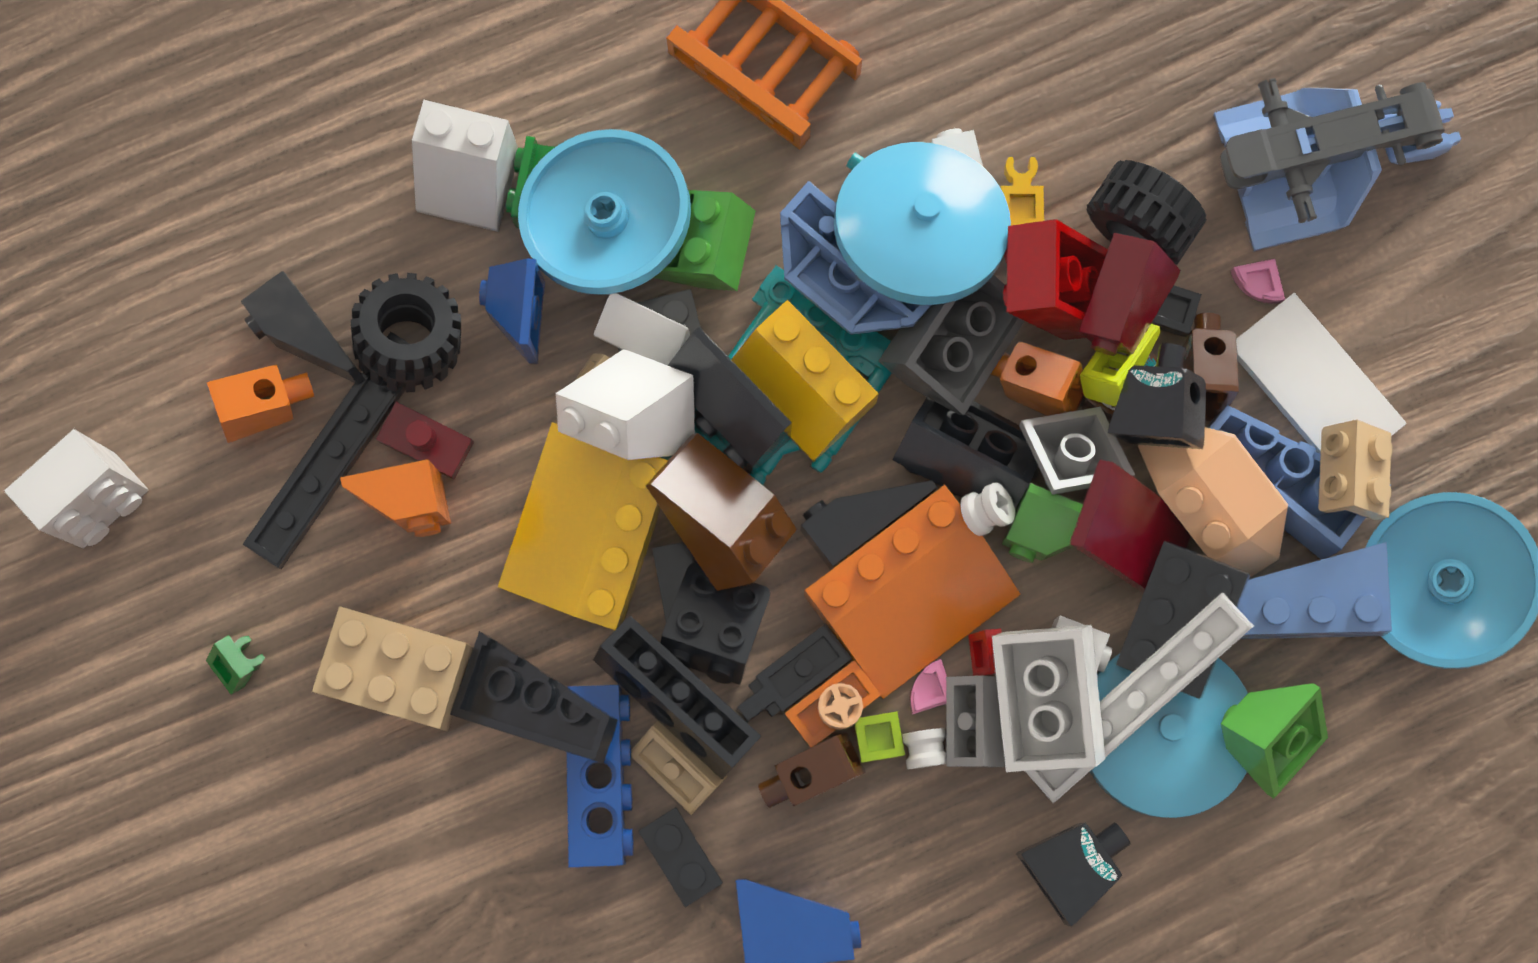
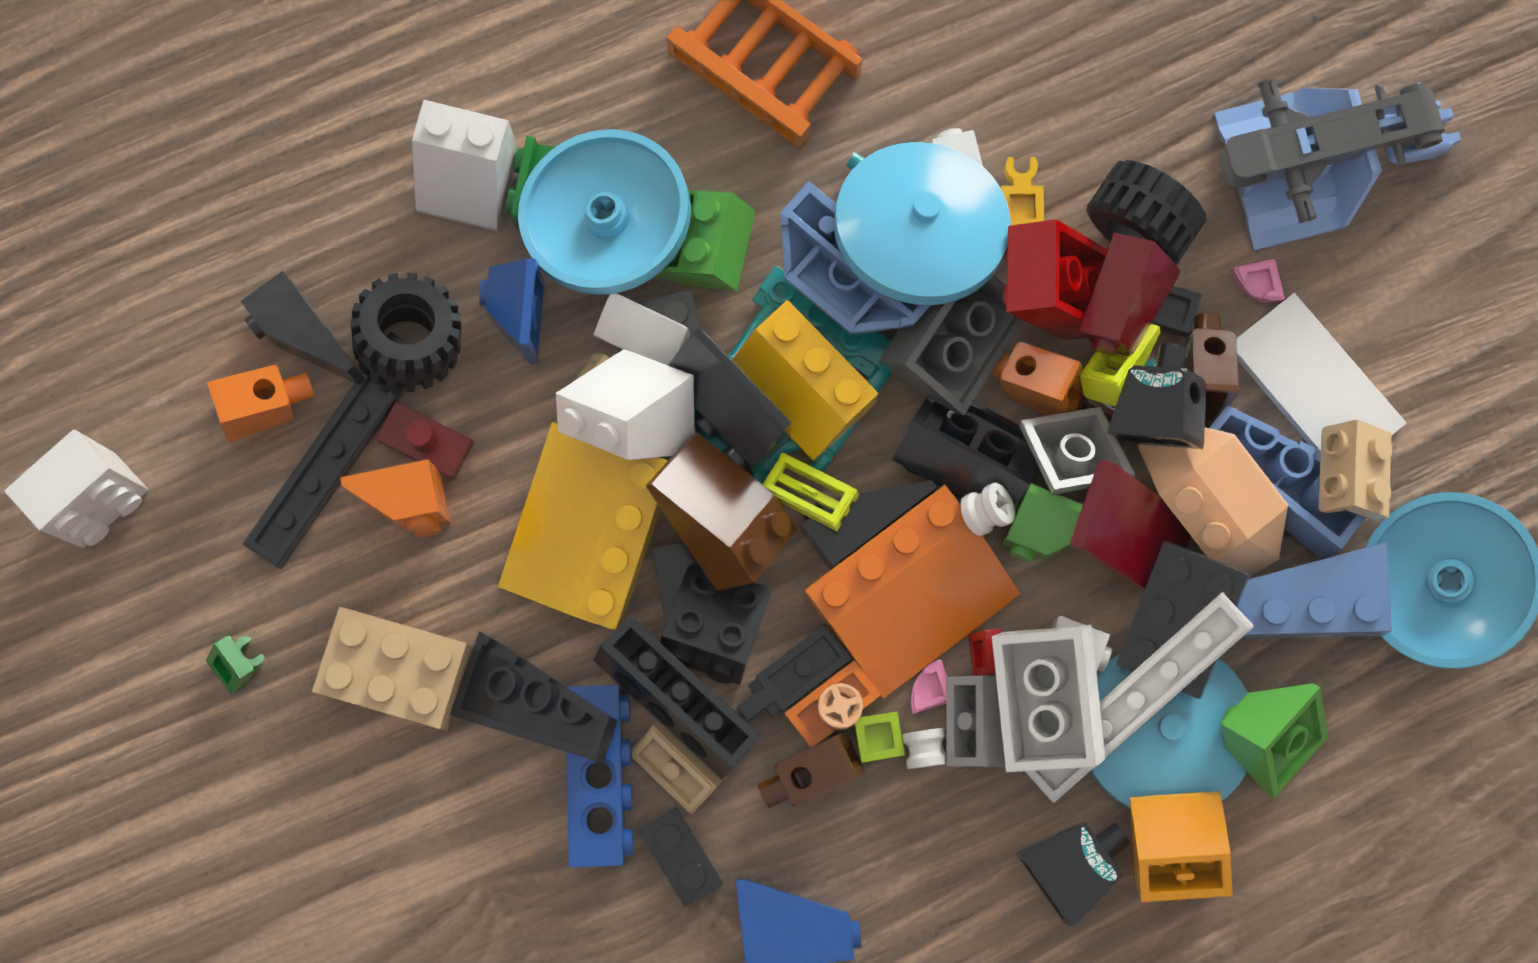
none -> neon yellow tile [762,452,859,532]
none -> light orange slope [1129,791,1233,902]

